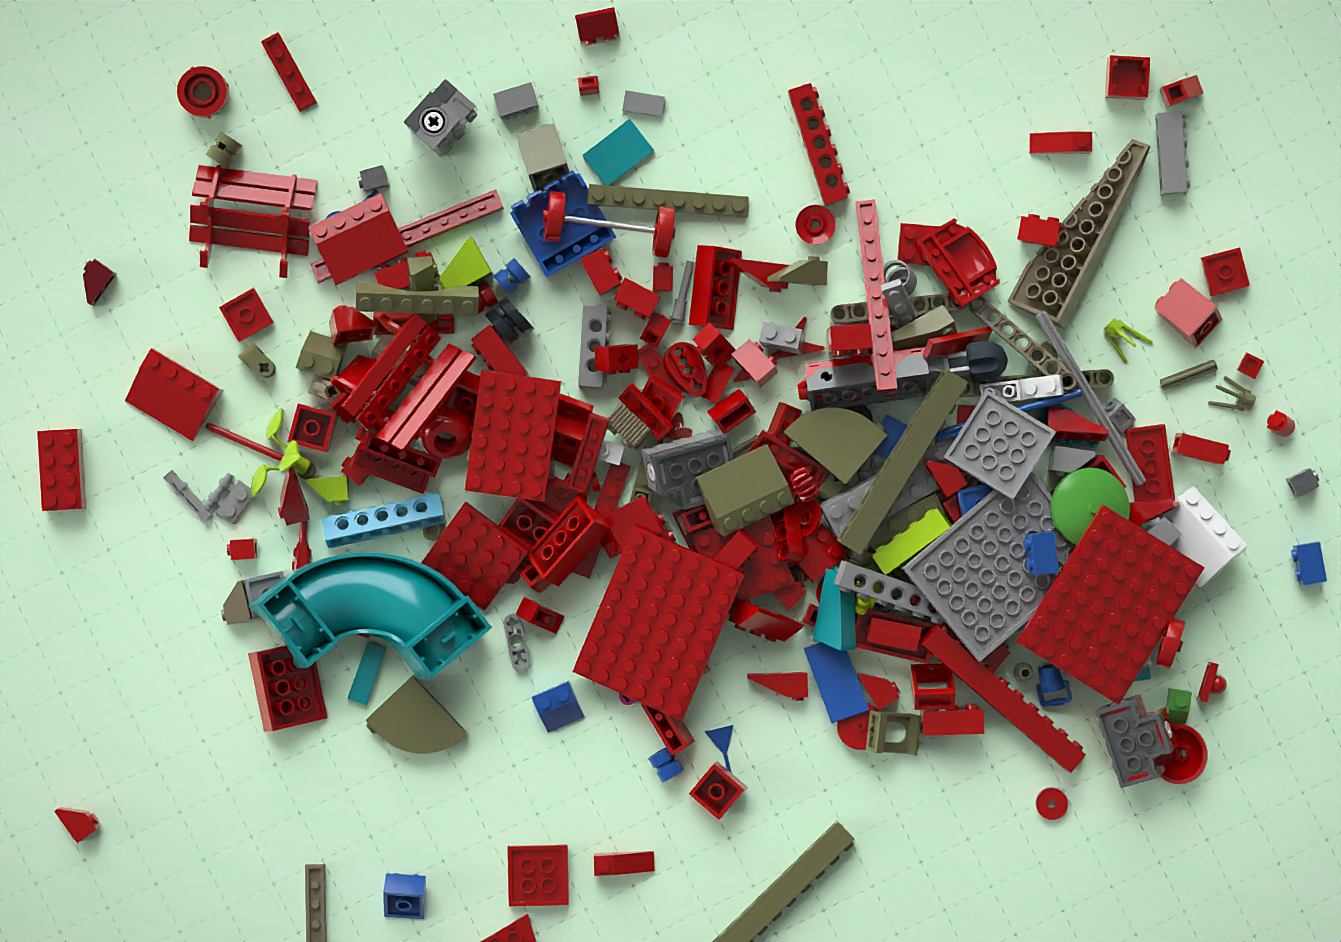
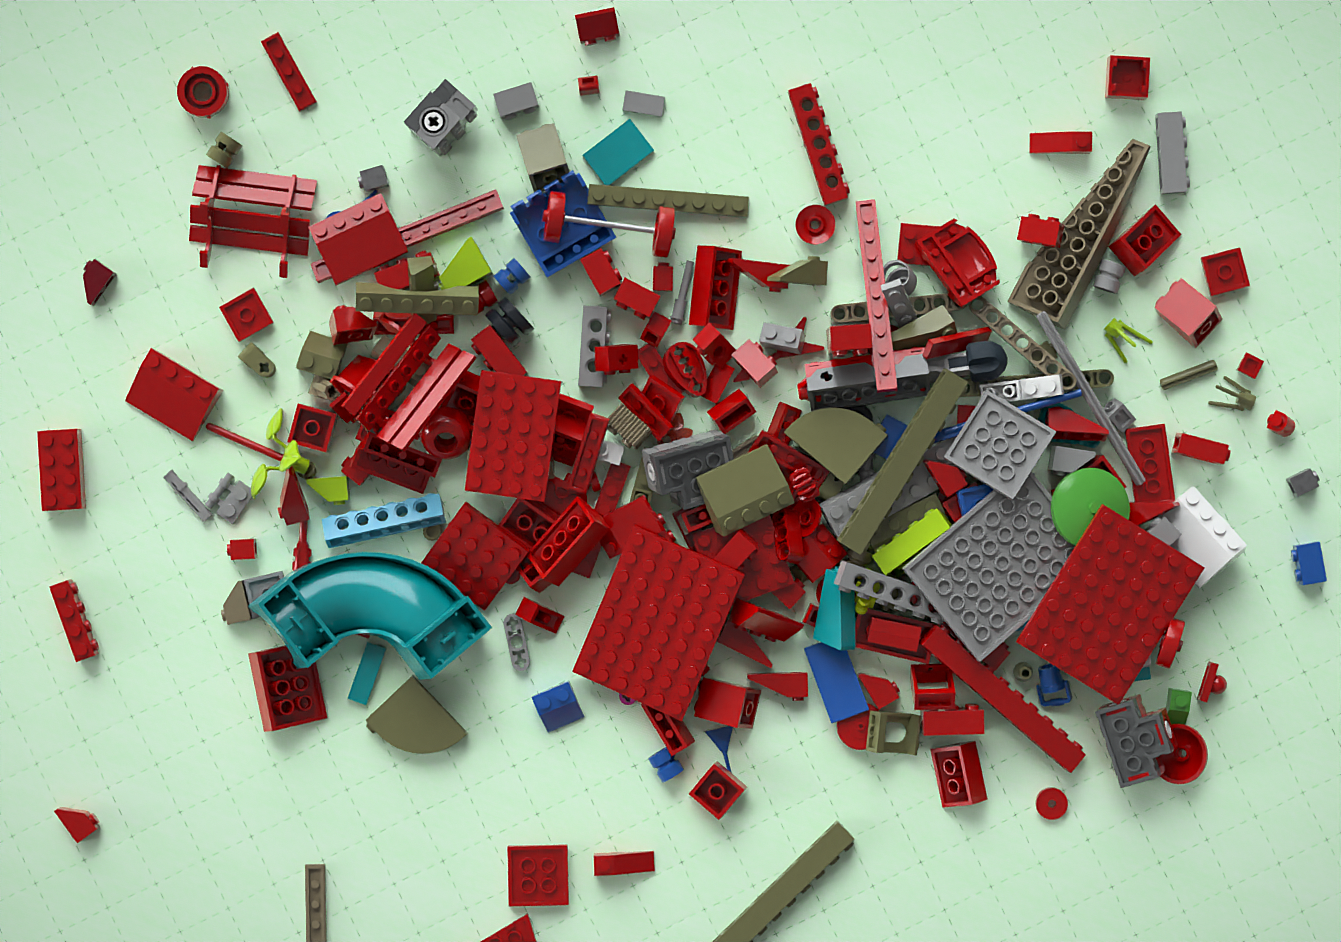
blue slope [383,873,426,919] -> none
blue brick [1024,531,1059,575] -> none
red slope [1159,75,1204,108] -> none
none -> red brick [49,579,99,662]
none -> red slope [694,677,762,729]
none -> red slope [717,619,773,668]
none -> red slope [930,741,988,808]
none -> light grey wheel [1093,259,1126,294]
none -> red slope [1108,204,1182,277]

